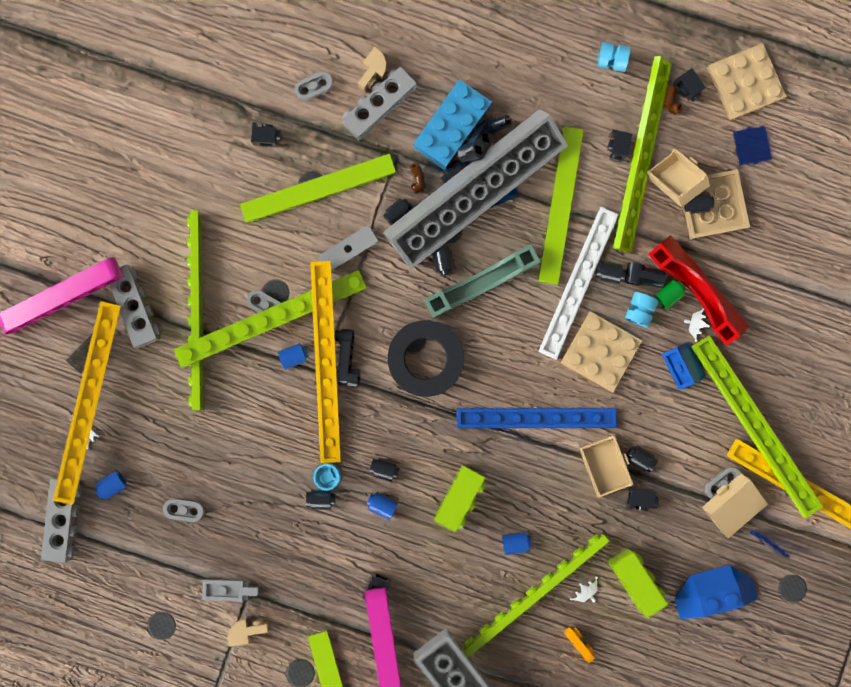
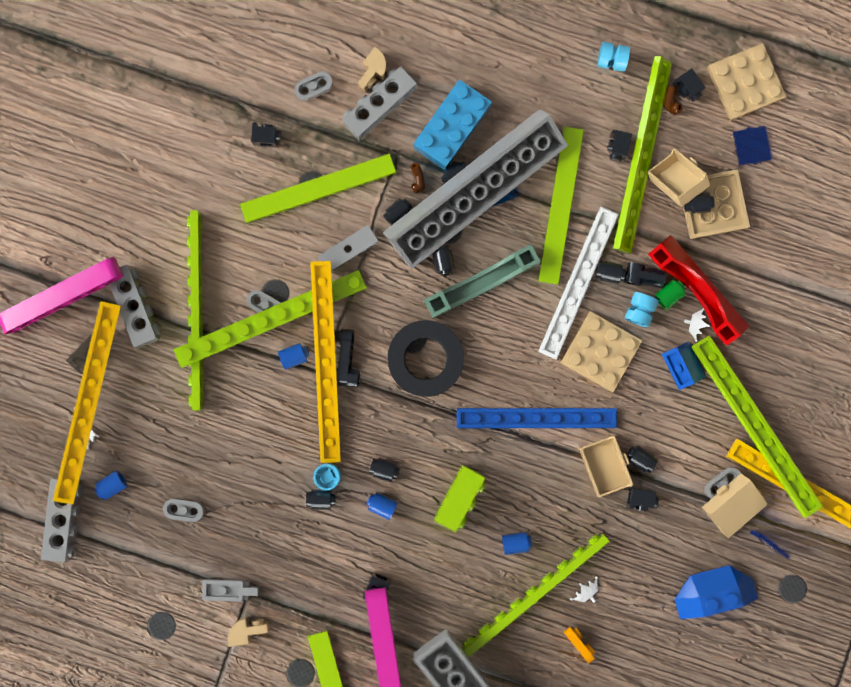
black beam [457,115,512,163] -> none
lime brick [607,548,668,618] -> none

